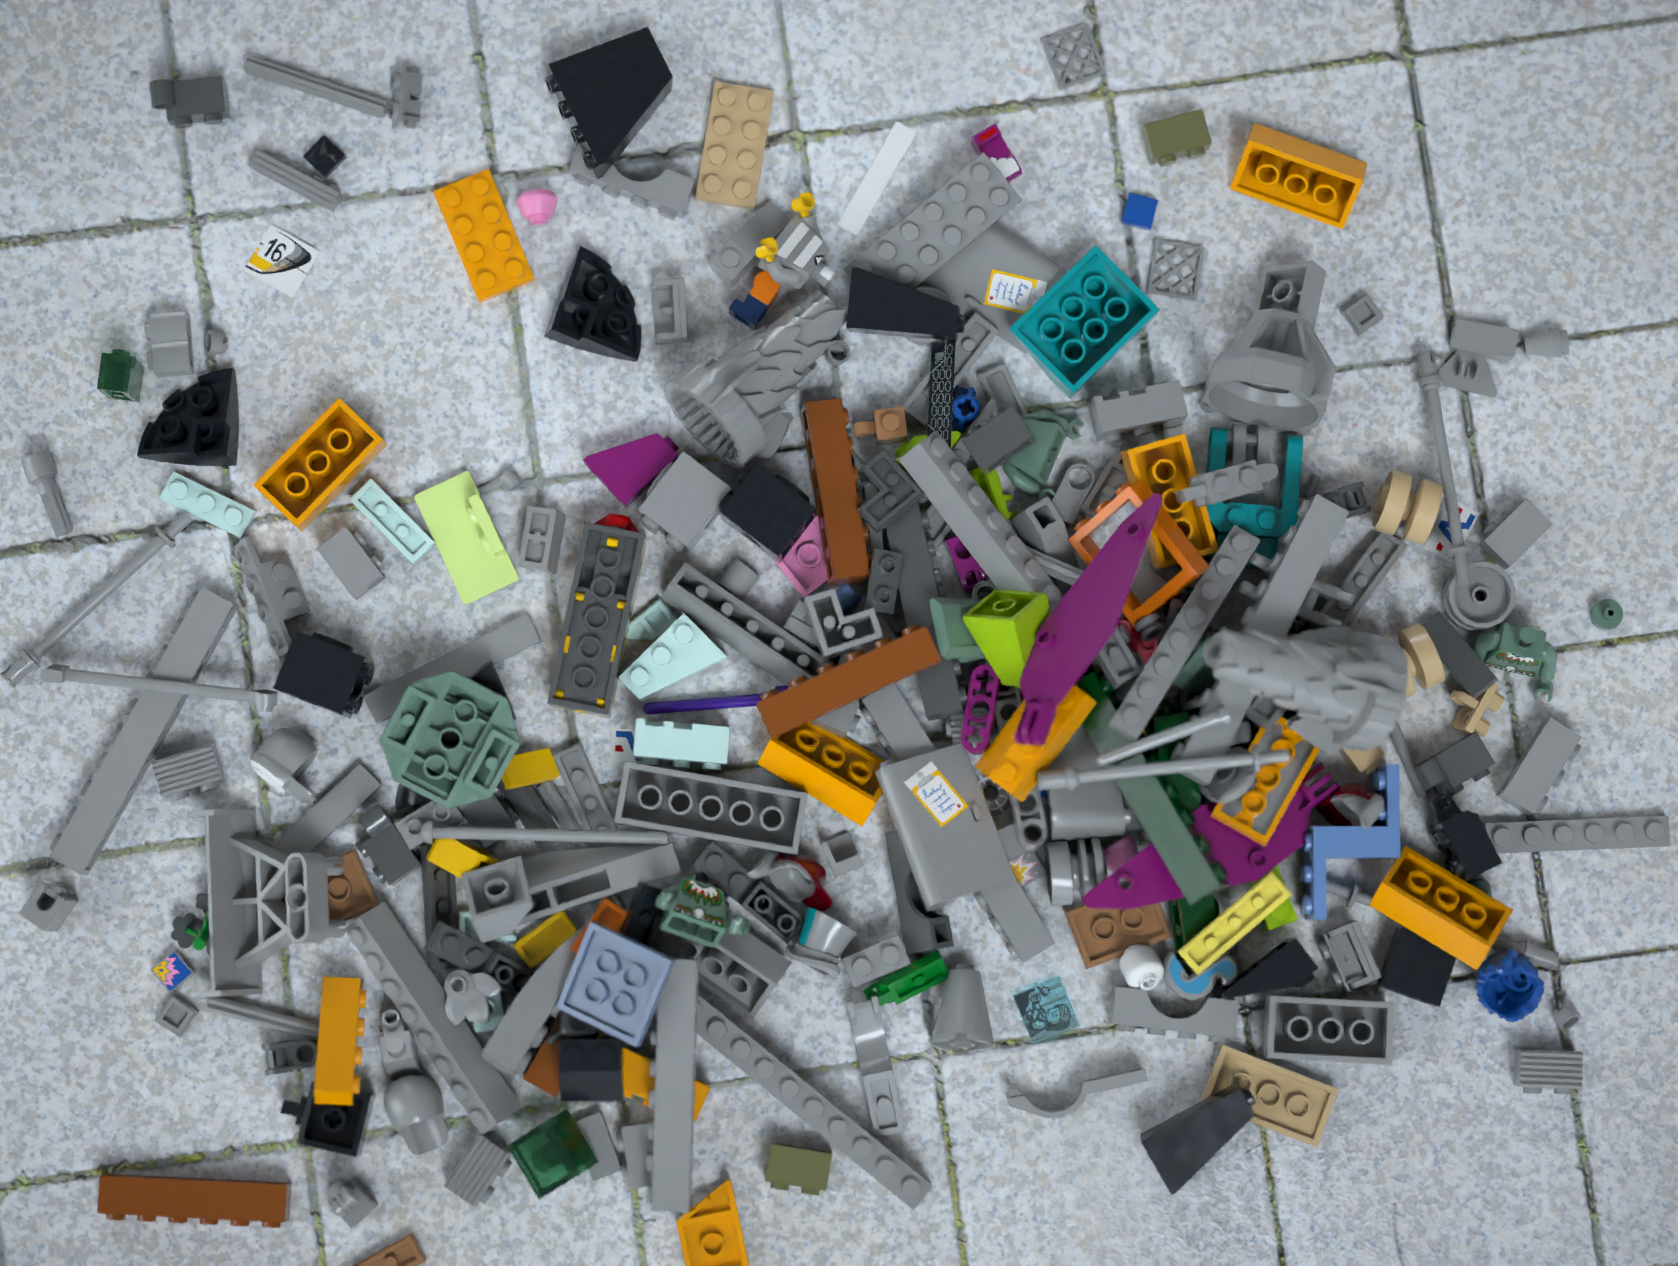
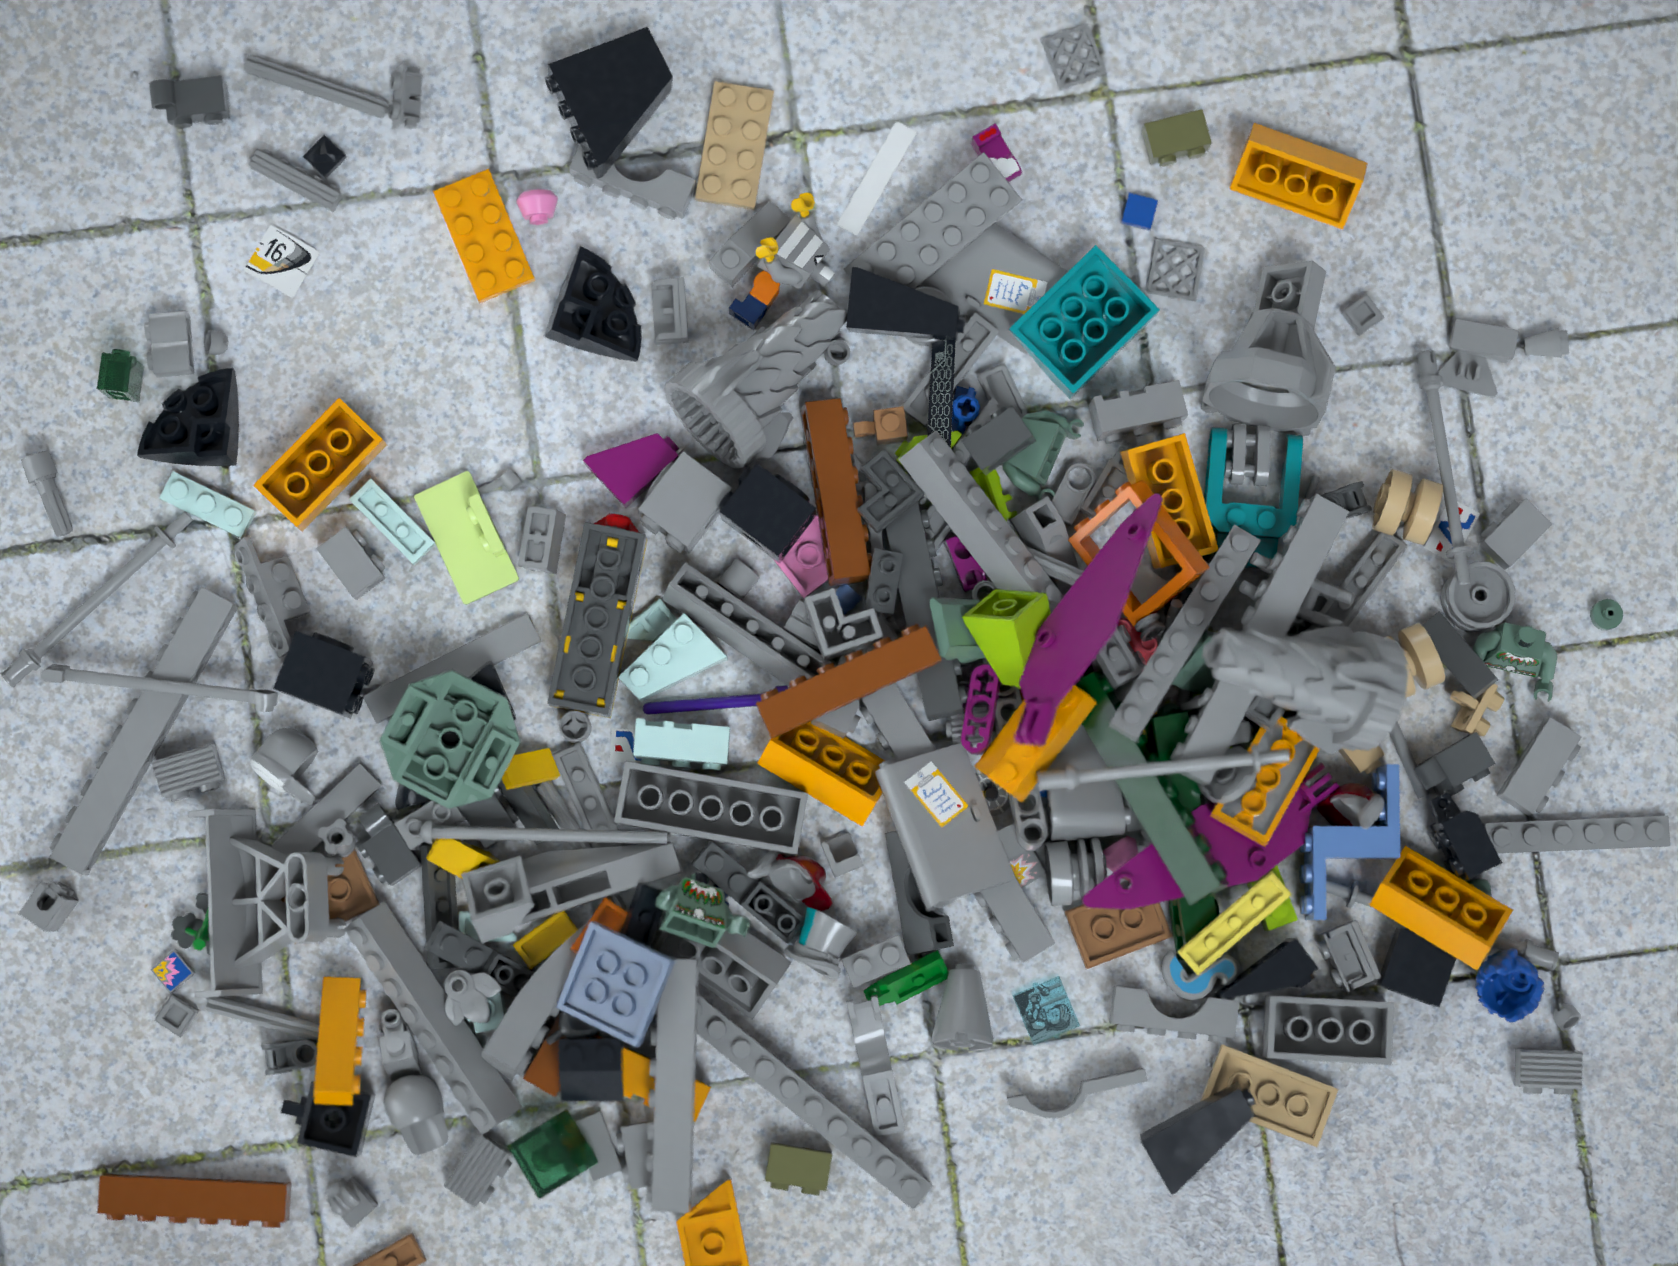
light grey bar [1096,704,1231,766] -> none
white head [1119,944,1164,990] -> none
light grey hinge [1175,460,1279,507] -> none
none -> light grey brick [318,819,356,858]
none -> light grey wheel [559,711,592,743]

